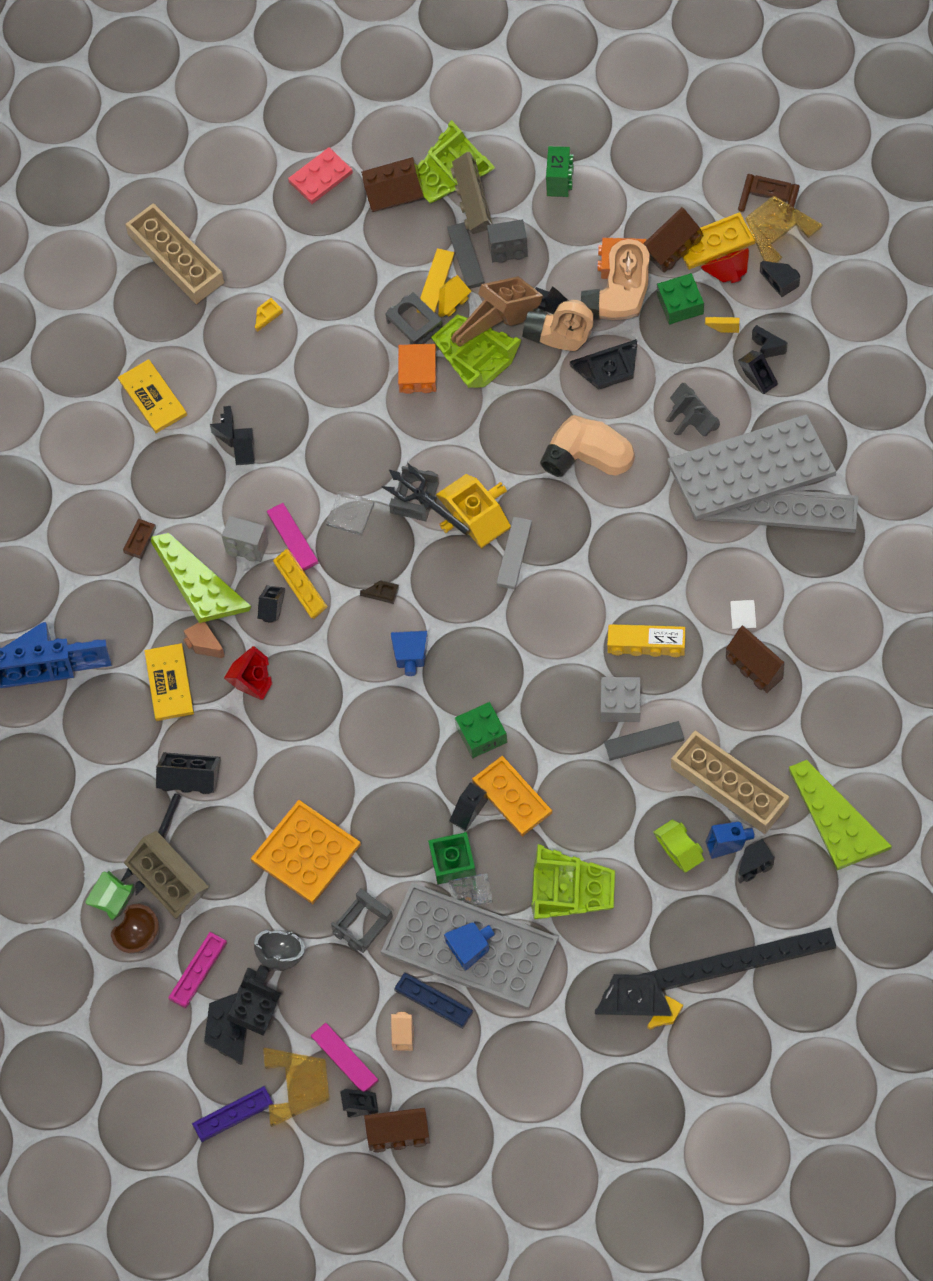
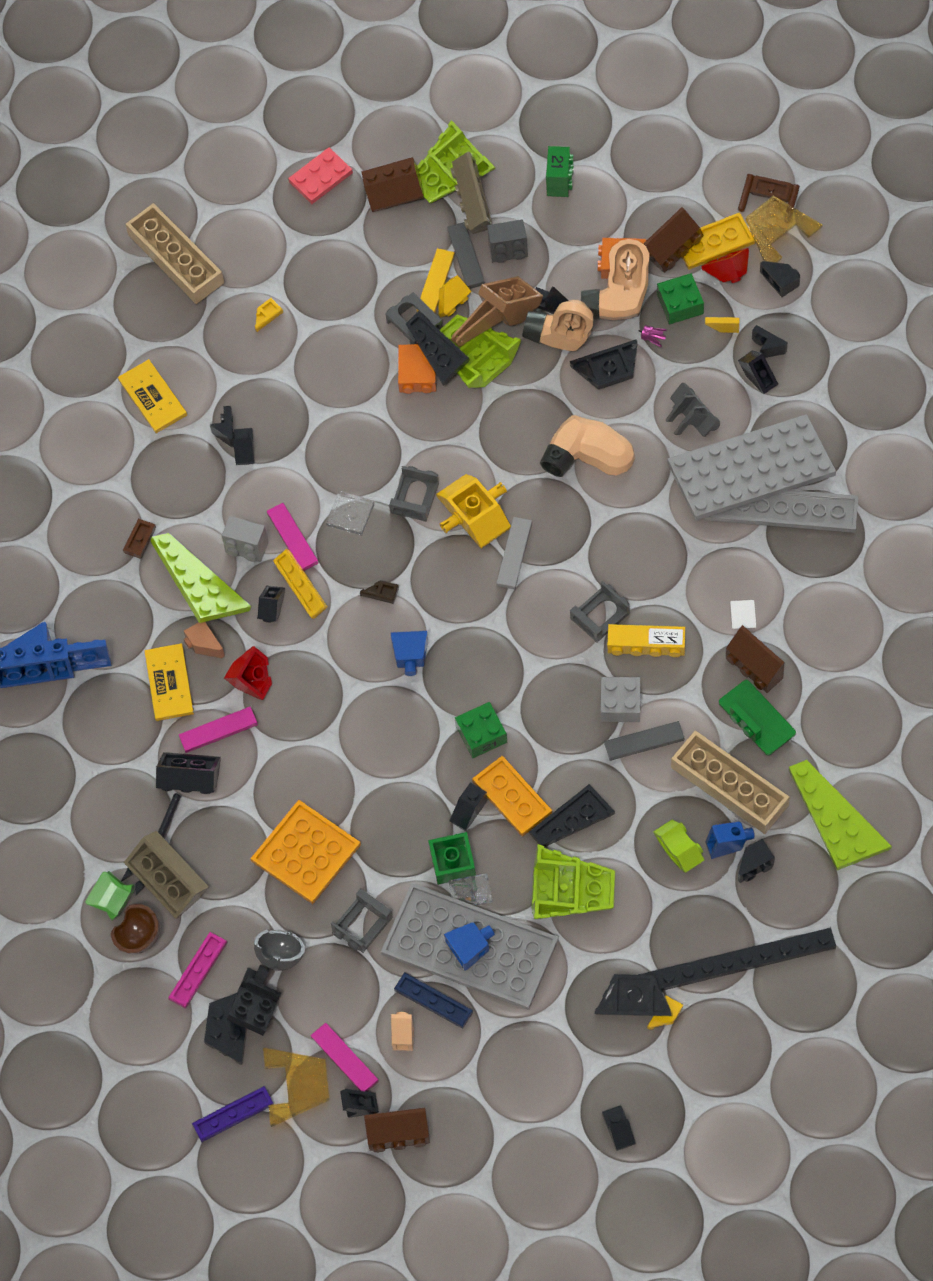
black piece [381,462,470,535] -> none
none -> dark pink tile [178,707,258,753]
none -> black wing [406,311,470,386]
none -> black wing [529,784,615,847]
none -> dark grey panel [570,581,630,643]
none -> black slope [602,1105,636,1151]
none -> flat silver piece [638,325,667,348]
none -> green bracket [719,680,796,756]

